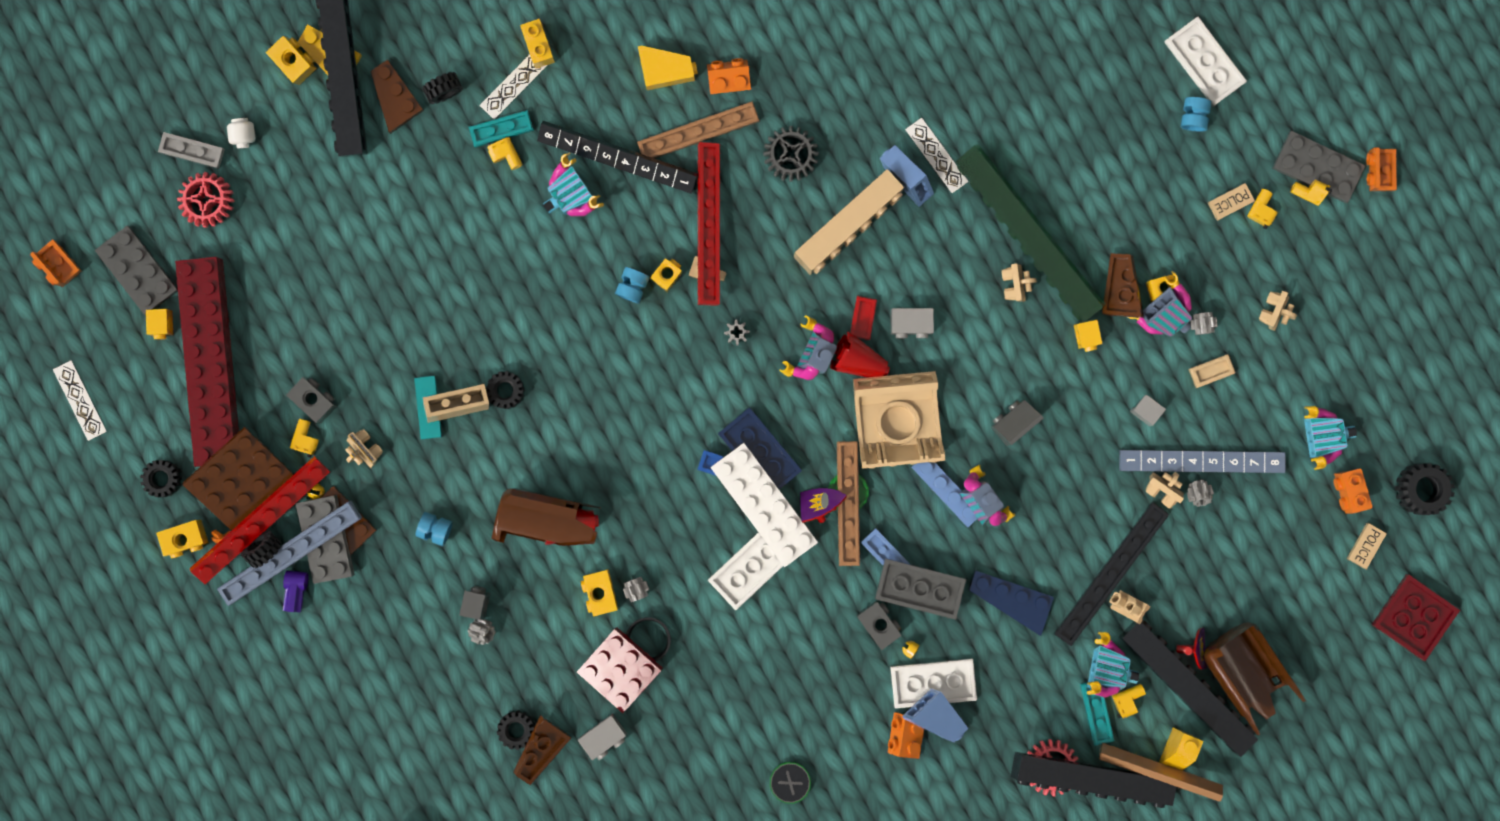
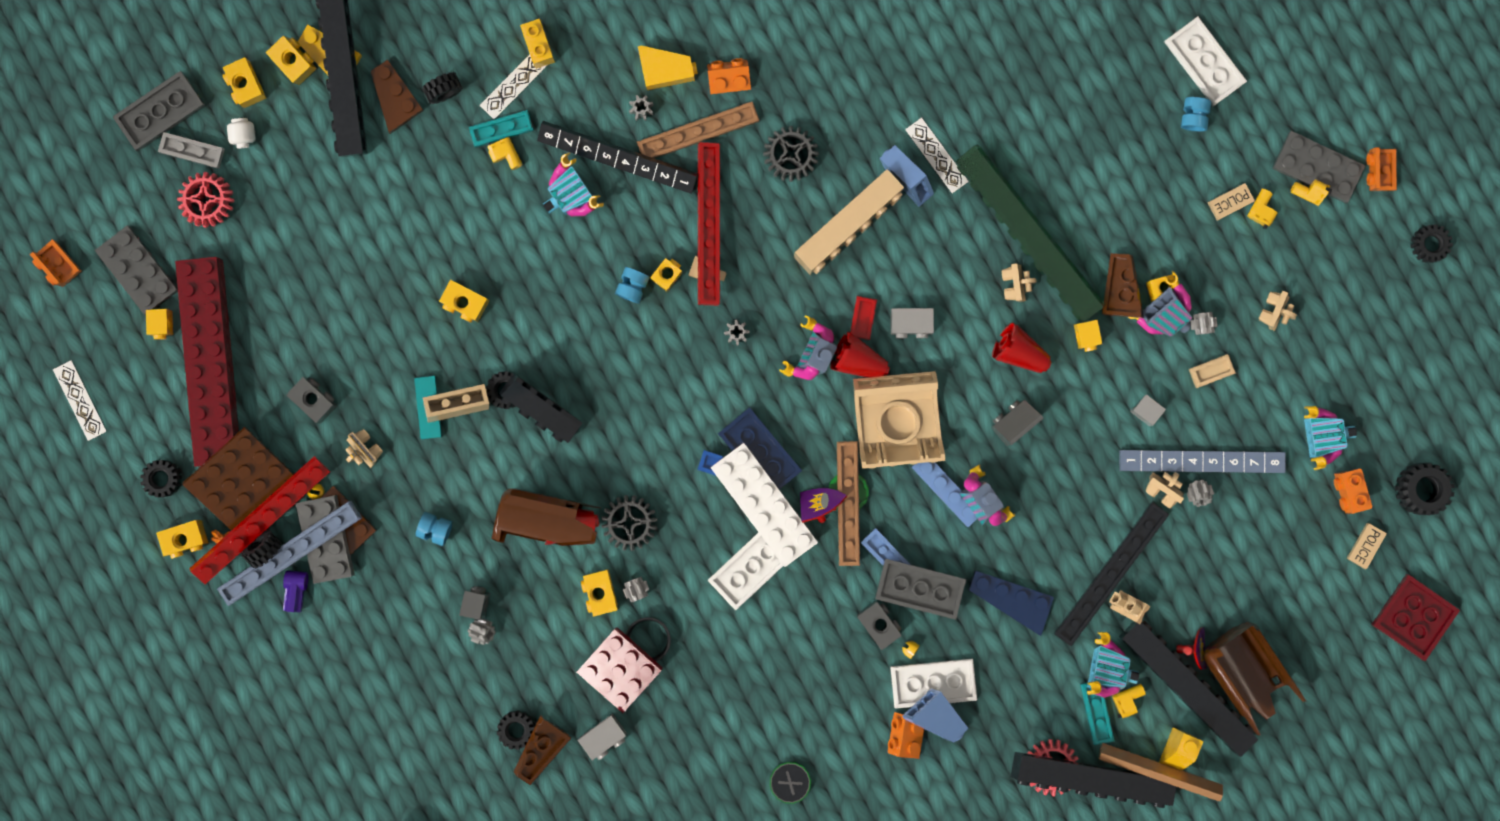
yellow piece [290,418,319,458] -> none
none -> dark grey plate [113,71,205,152]
none -> yellow brick [222,57,266,108]
none -> yellow brick [439,280,489,323]
none -> black wedge [499,373,583,443]
none -> dark grey gear [601,495,657,551]
none -> light grey gear [629,95,653,121]
none -> red cone [992,323,1052,373]
none -> black tyre [1410,224,1453,263]

